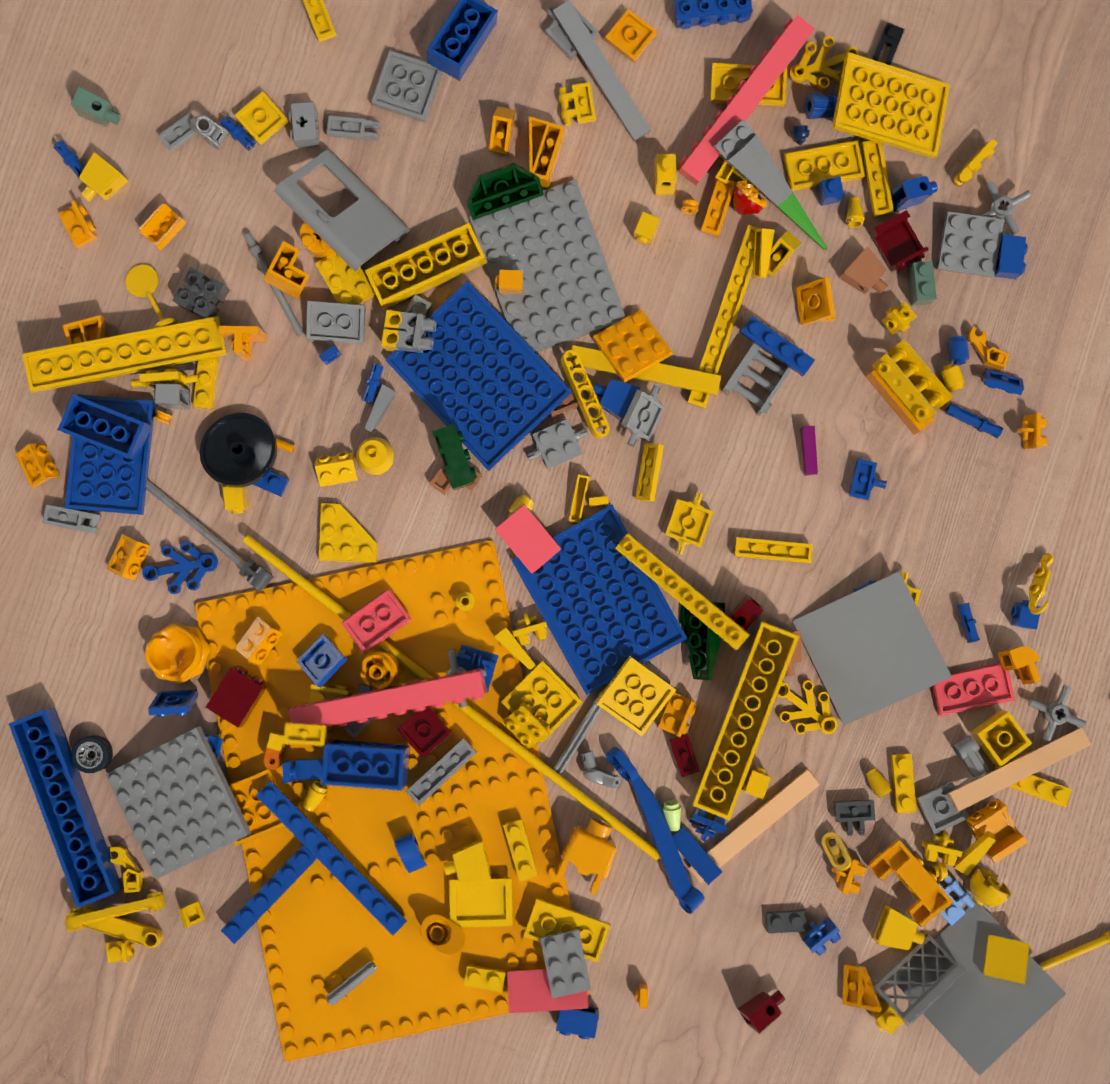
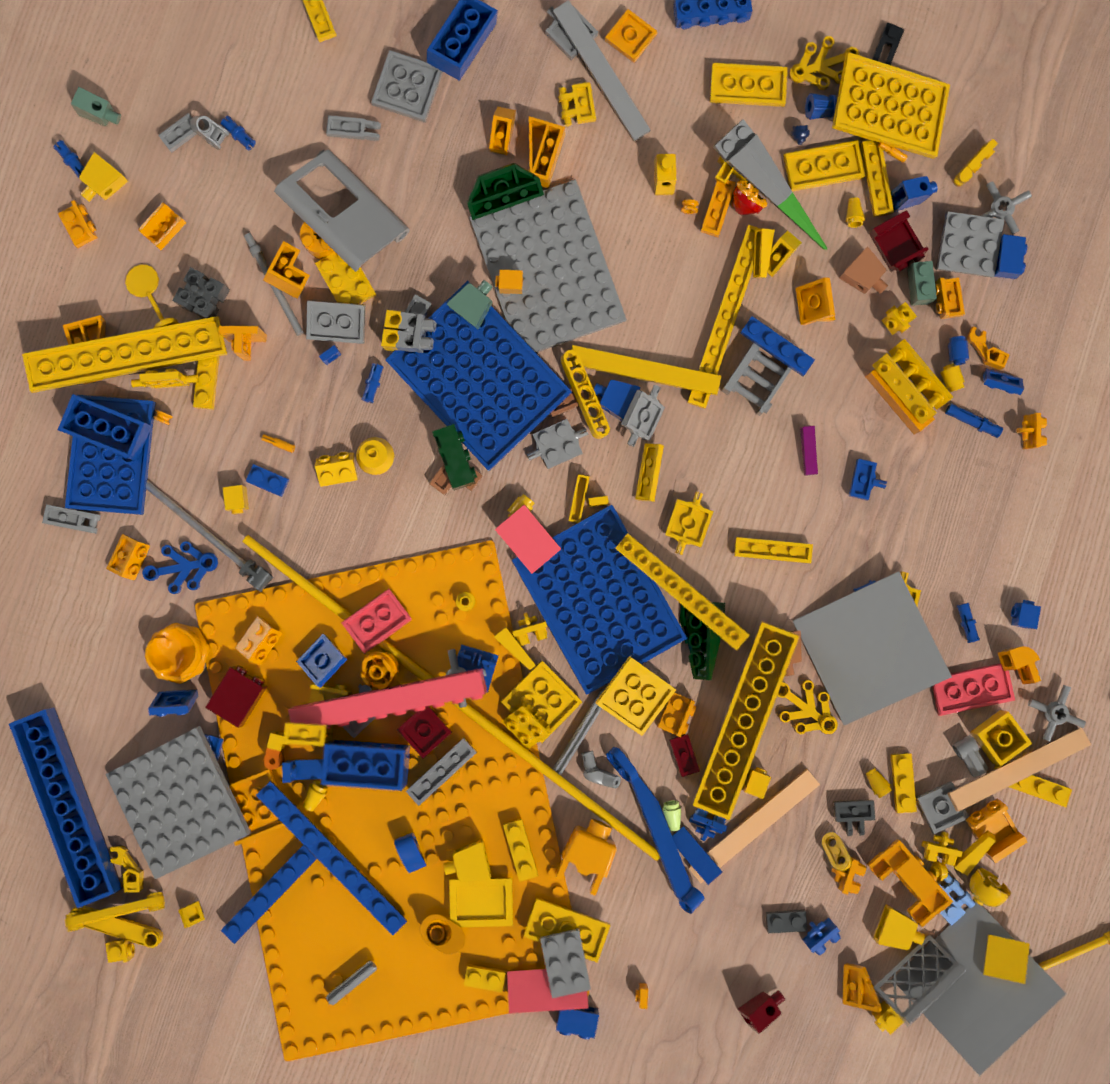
light orange bracket [15,442,60,488] -> none
wheel [72,735,113,773] -> none
light grey piece [153,384,190,410] -> none
black dish [200,413,277,488] -> none
yellow plate [234,91,289,146] -> none
light grey brick [289,102,320,148] -> none
yellow plate [319,503,378,563] -> none
yellow brick [365,223,486,310] -> none
light grey piece [365,384,397,434] -> none
light orange plate [593,309,673,383] -> none
yellow brick [633,212,660,245] -> none
coral brick [678,14,815,186] -> none
dark red torso [729,594,763,631] -> none
blue brick [817,177,844,206] -> none
yellow piece [1028,553,1054,614] -> none
none -> sand green torso [447,280,493,329]
none -> light orange piece [878,142,908,163]
none -> light orange bracket [935,277,965,319]

